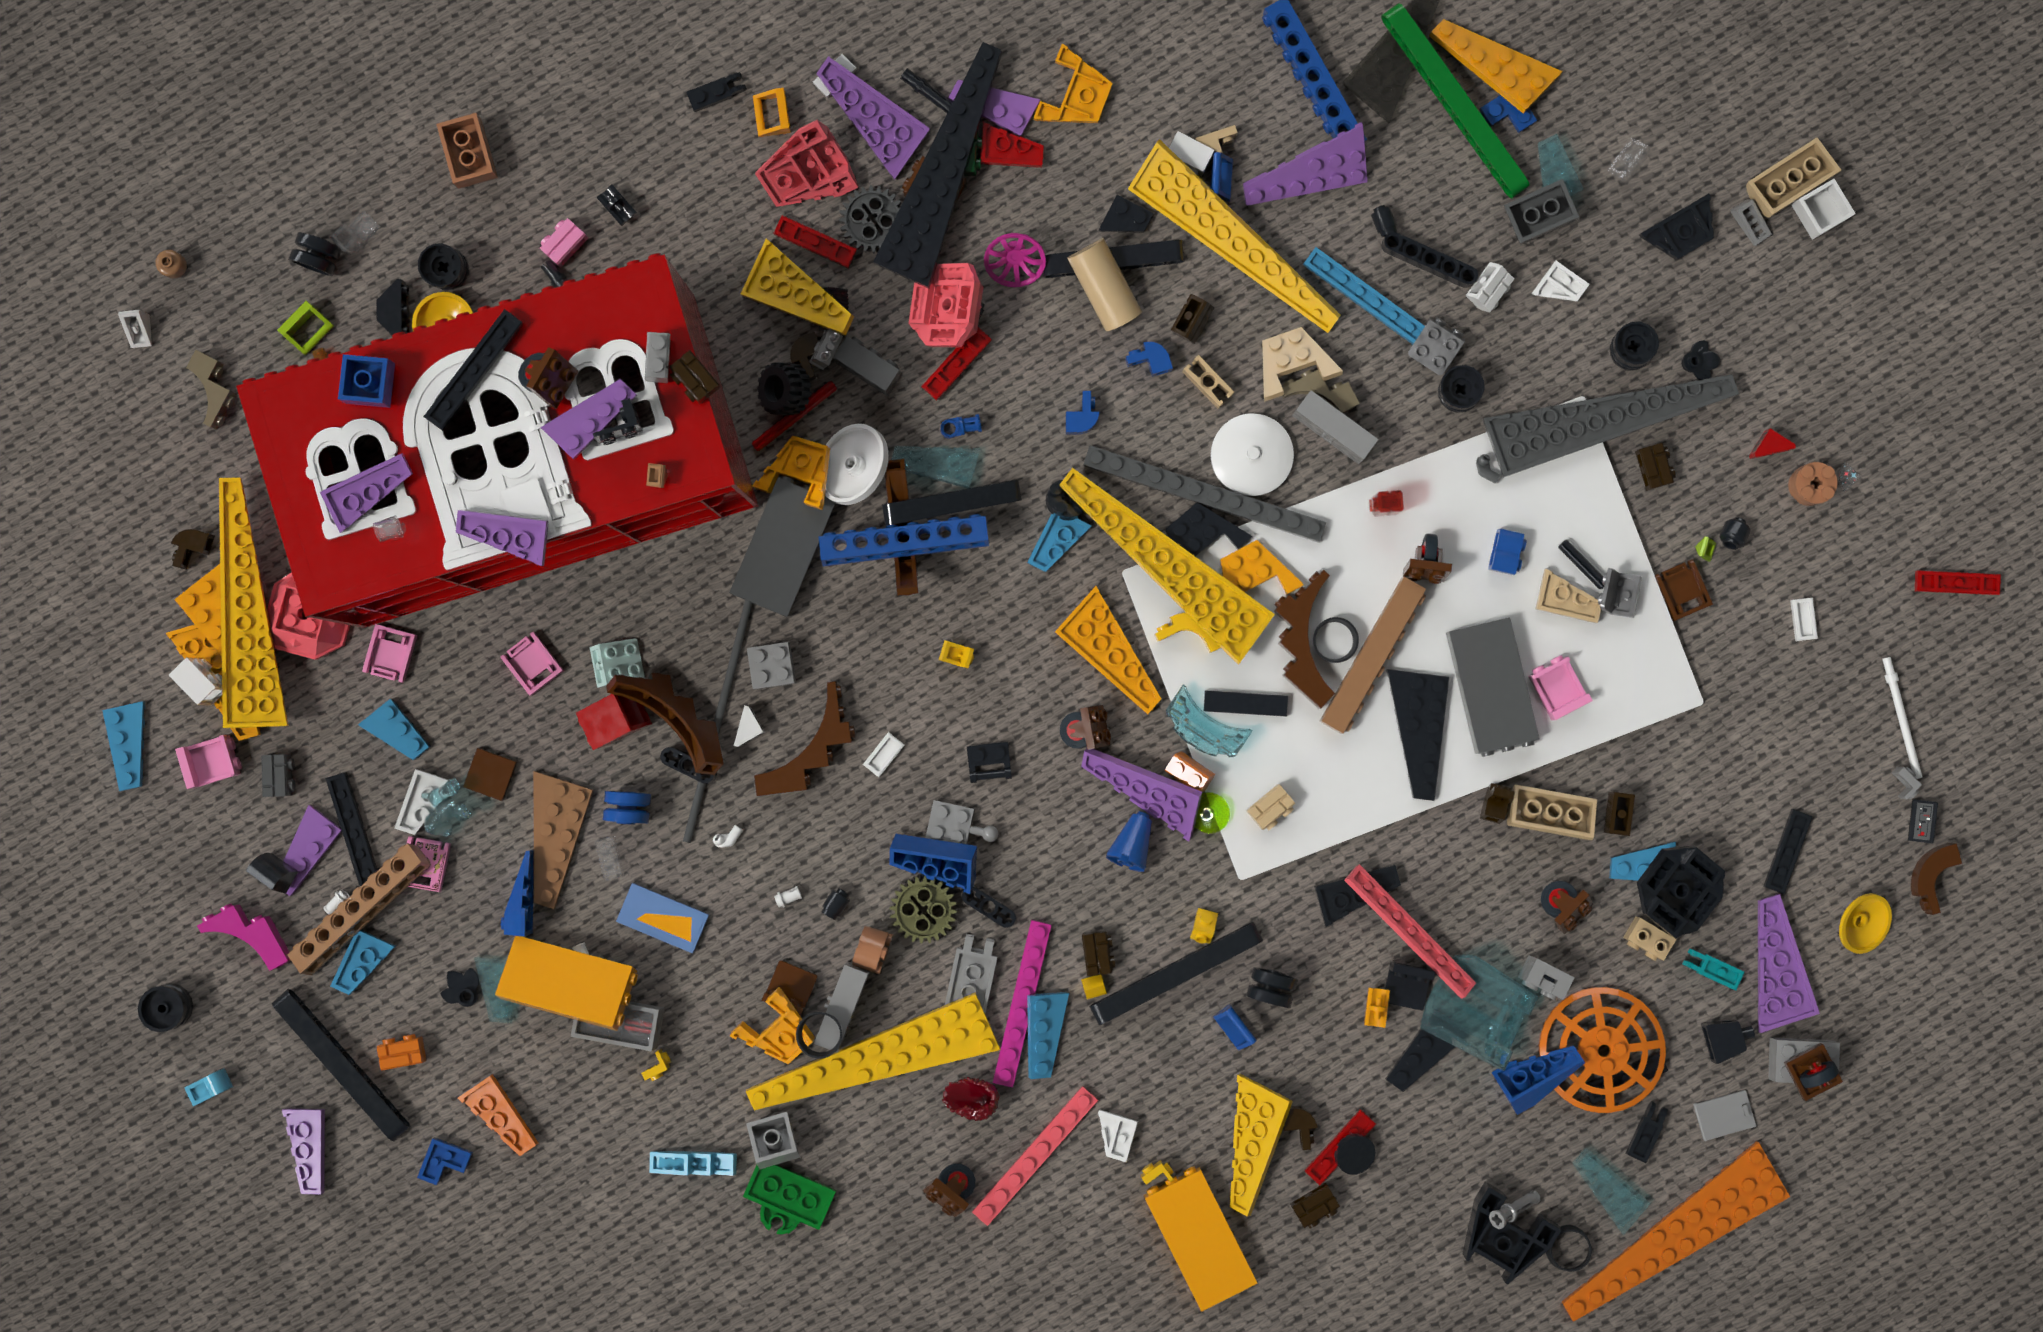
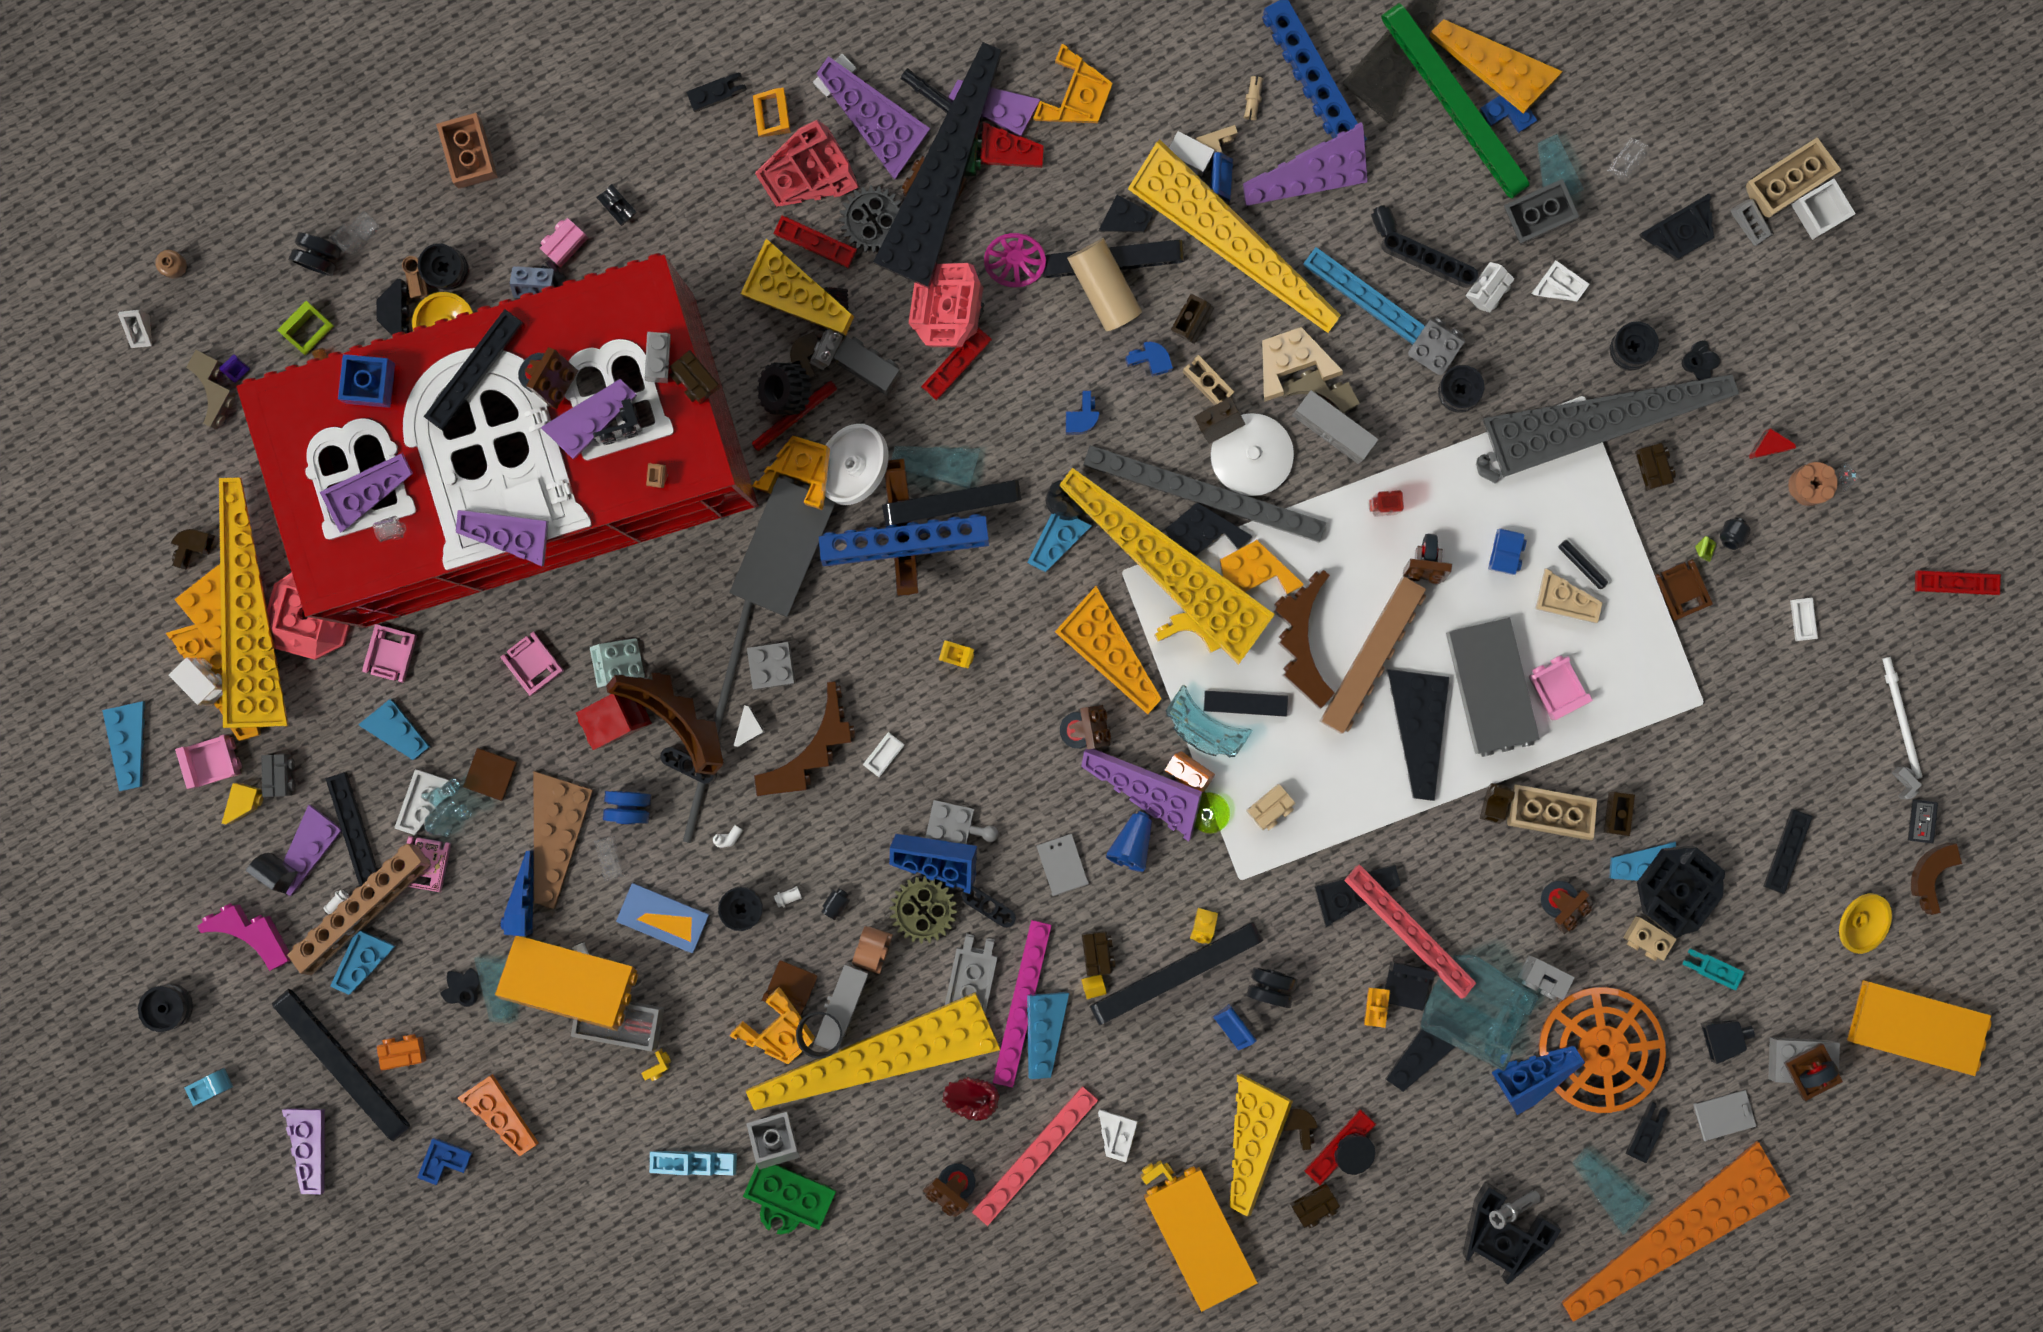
blue connector [940,414,982,439] -> none
black plate [966,742,1012,783] -> none
black tyre [1313,617,1359,663] -> none
black tyre [1546,1225,1592,1272] -> none
flat silver bracket [1598,568,1642,618] -> none
medium lavender wing [1758,894,1820,1033] -> none
none -> dark purple tile [219,354,250,383]
none -> yellow slope [222,783,264,824]
none -> medium nougat piece [402,256,429,299]
none -> sand blue bracket [510,267,554,298]
none -> black wheel [718,886,763,931]
none -> light grey container [1036,834,1089,896]
none -> dark brown brick [1194,397,1246,444]
none -> tan pin [1244,76,1264,120]
none -> light orange brick [1847,980,1991,1076]

